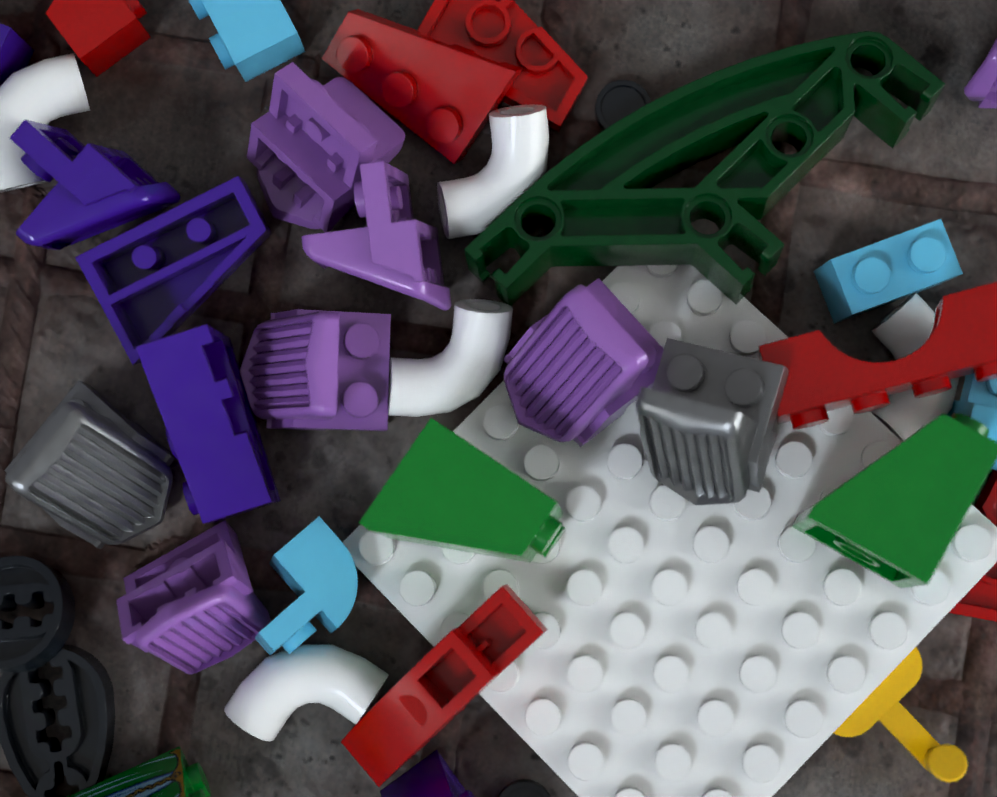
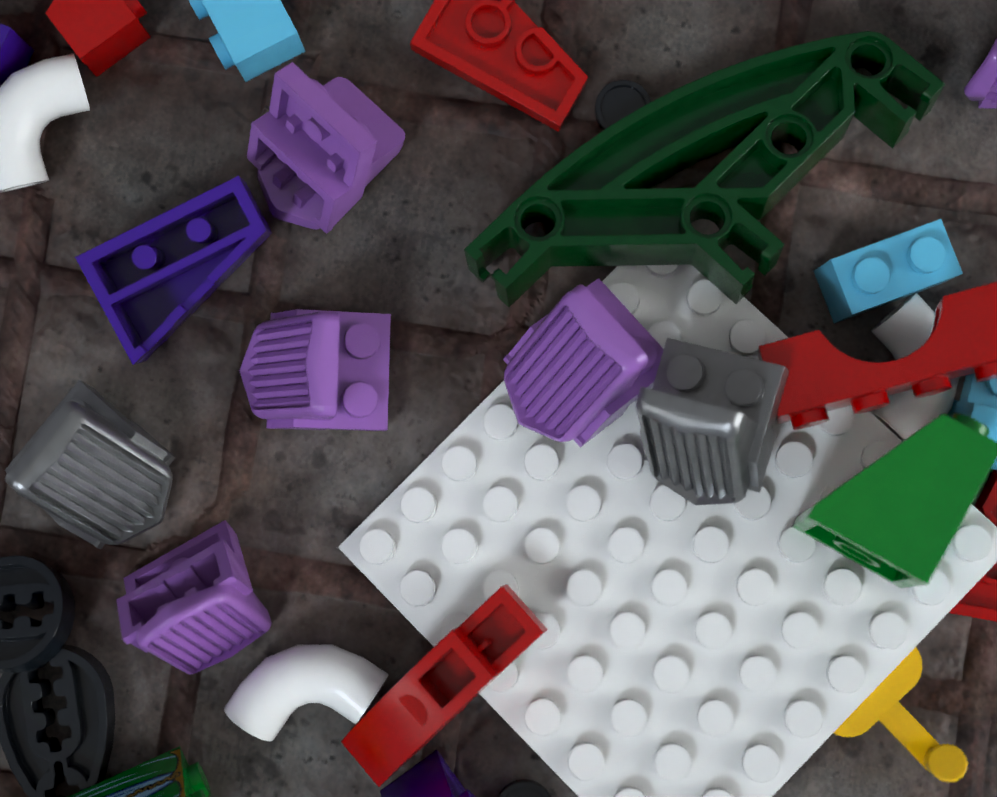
dark purple piece [10,119,181,250] -> none
dark purple wedge [135,324,281,524] -> none
medium azure brick [255,516,358,656] -> none
medium lavender piece [301,161,451,311] -> none
red wing [322,9,523,164] -> none
green slope [359,418,566,563] -> none
white cylinder [388,299,513,417] -> none
white cylinder [437,104,549,239] -> none

